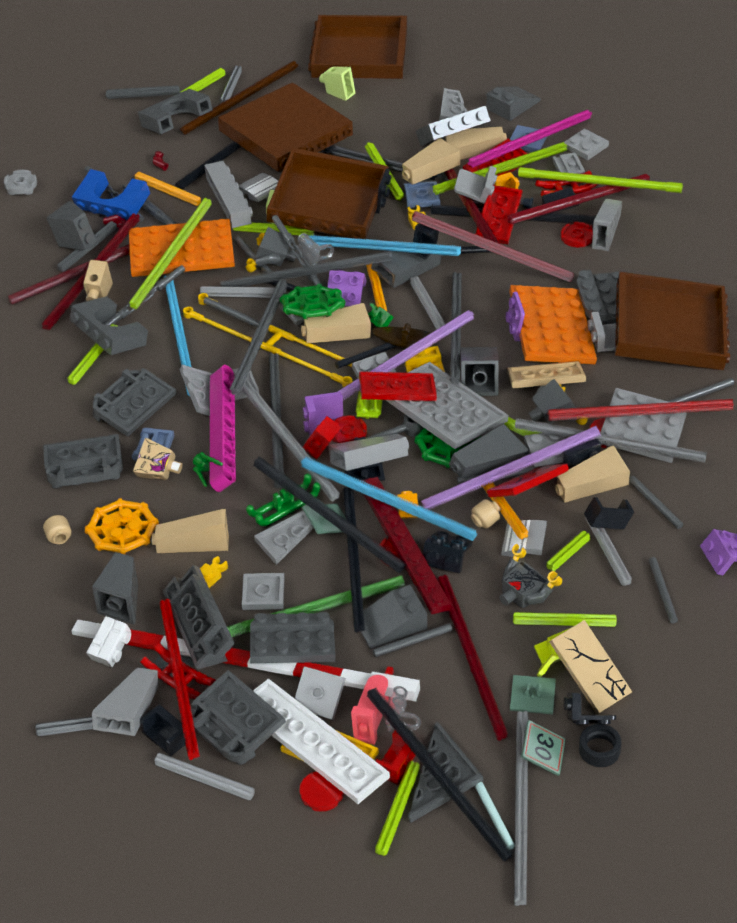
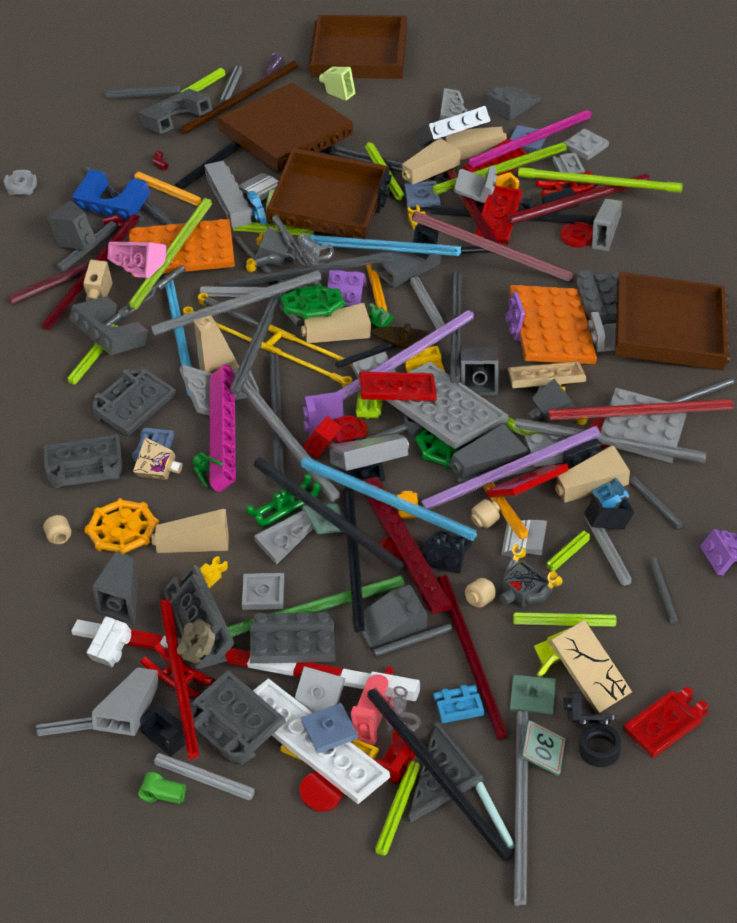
none -> bright pink wedge [107,242,166,278]
none -> bright green piece [138,772,186,804]
none -> light grey axle [151,270,321,336]
none -> dark tan plate [177,621,215,663]
none -> tan slope [194,315,240,374]
none -> dark azure plate [247,191,268,225]
none -> clear purple cone [263,53,285,77]
none -> sand blue plate [301,703,358,754]
none -> dark azure plate [433,685,484,723]
none -> tan head [465,578,495,608]
none -> dark azure plate [592,478,629,508]
none -> red tile [623,686,709,758]

